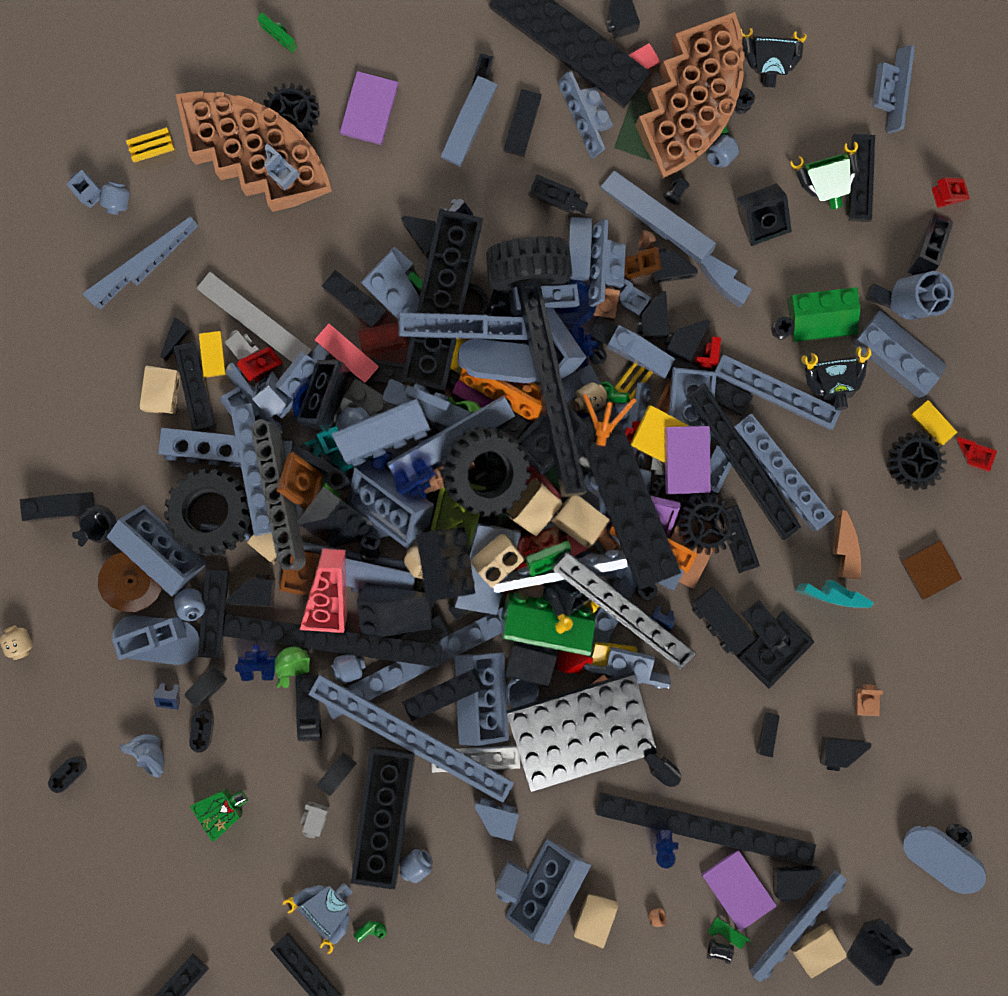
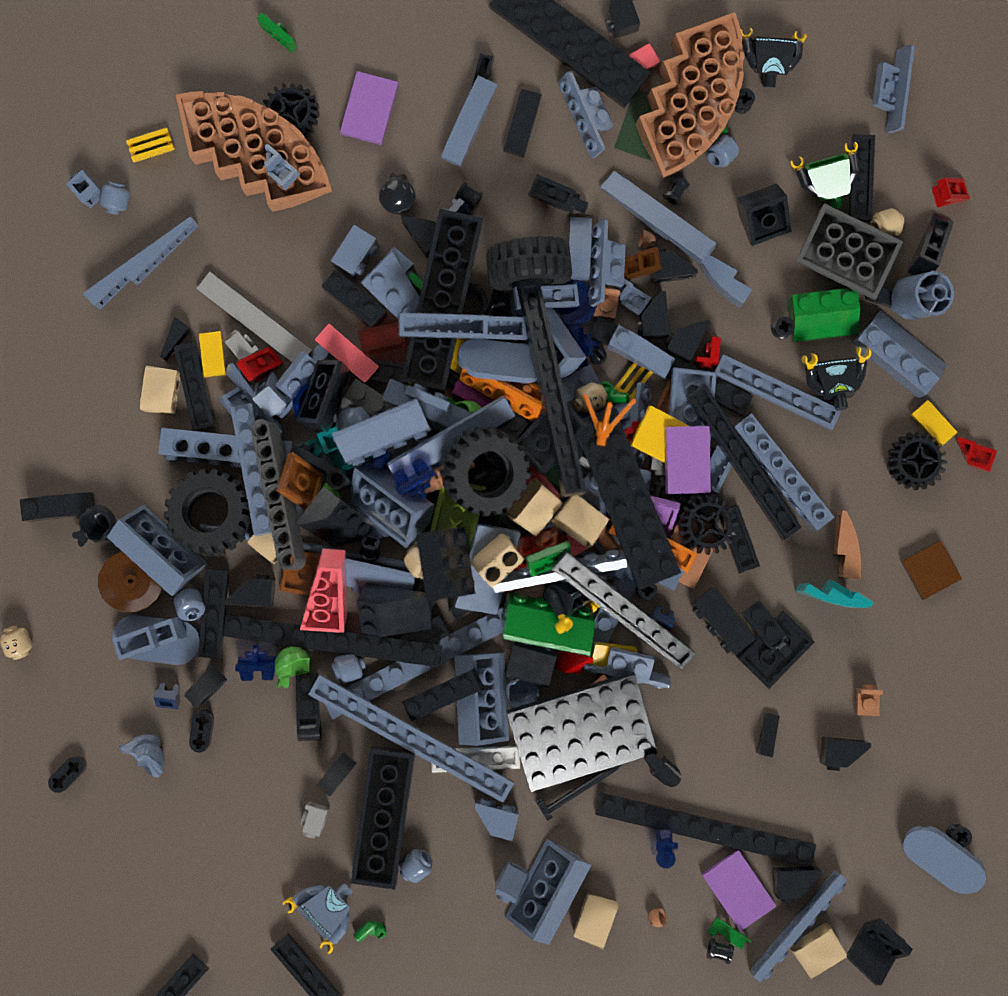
green torso [190,789,248,842] -> none
none -> sand blue brick [331,225,378,279]
none -> black hat [379,173,416,214]
none -> black bush [455,182,483,210]
none -> black piece [535,764,623,821]
none -> dark grey slope [796,203,903,300]
none -> tan head [870,208,905,237]

